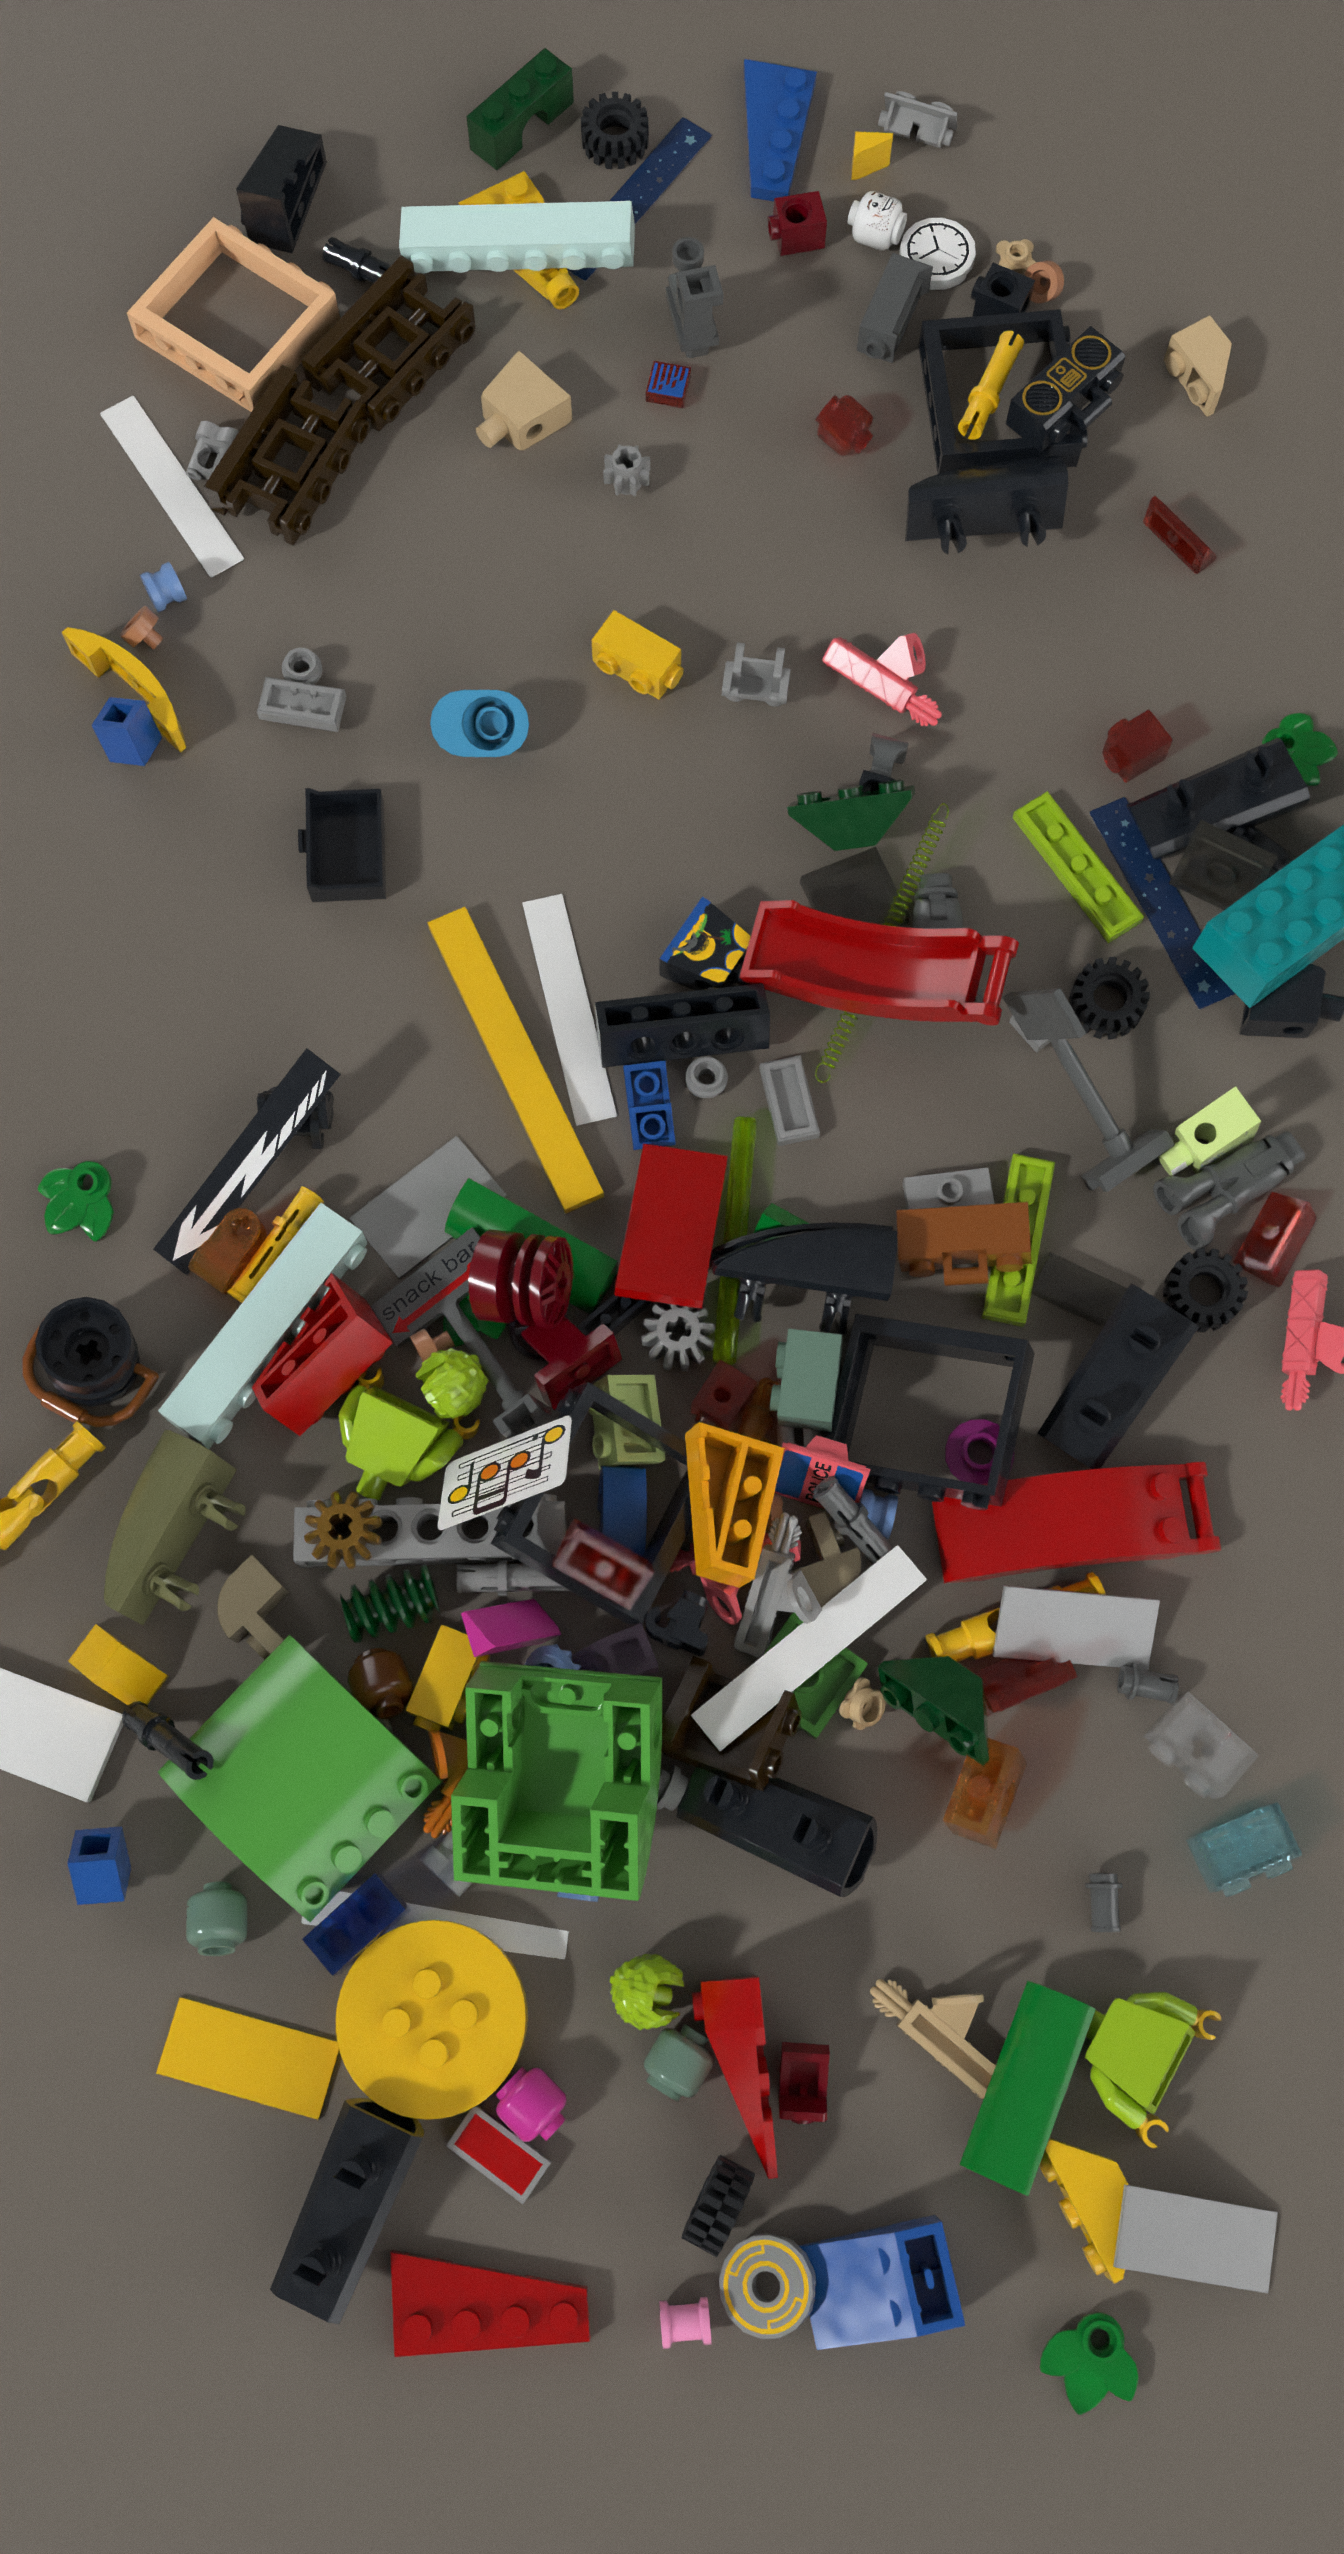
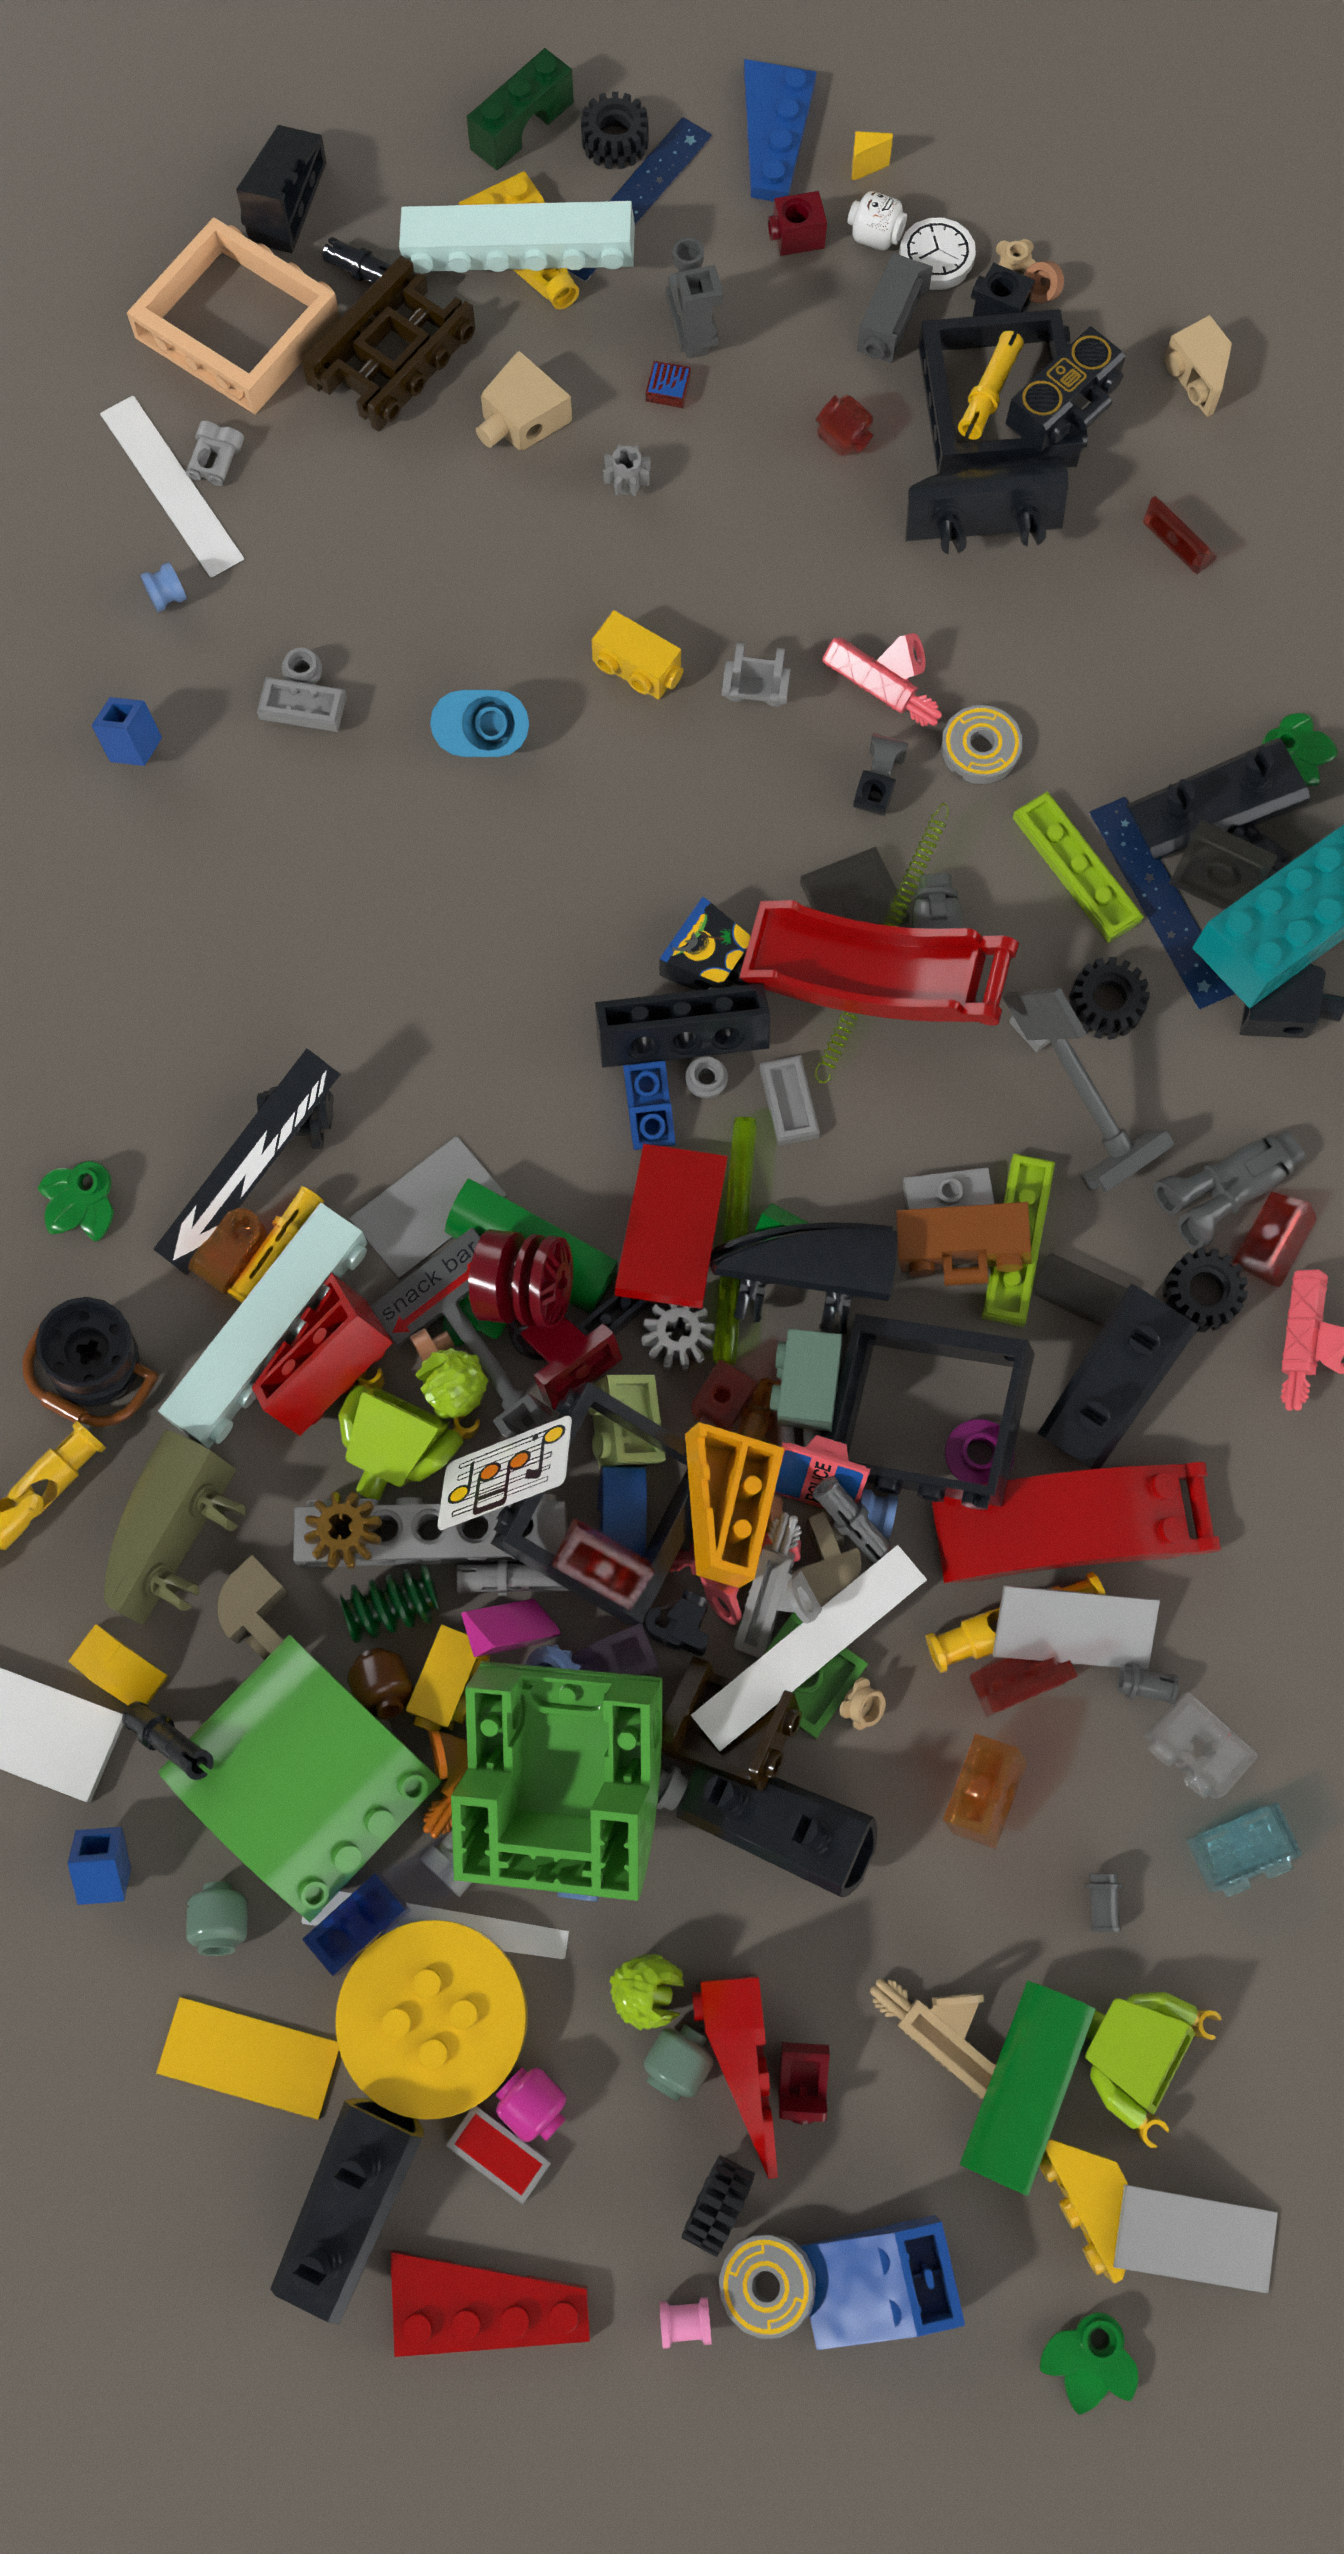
yellow slope [62,627,186,753] -> none
nougat tile [120,606,163,649] -> none
dark brown fence [204,365,370,546] -> none
black container [298,788,386,902] -> none
yellow tile [427,906,604,1214] -> none
white sticker [522,894,617,1126] -> none
dark green slope [787,780,915,851] -> none
light grey hinge [878,91,958,148] -> none
dark green slope [878,1656,989,1766] -> none
clear red brick [1102,709,1173,783] -> none
yellowish green torso [1158,1086,1261,1176] -> none
none -> light grey tile [941,705,1022,784]

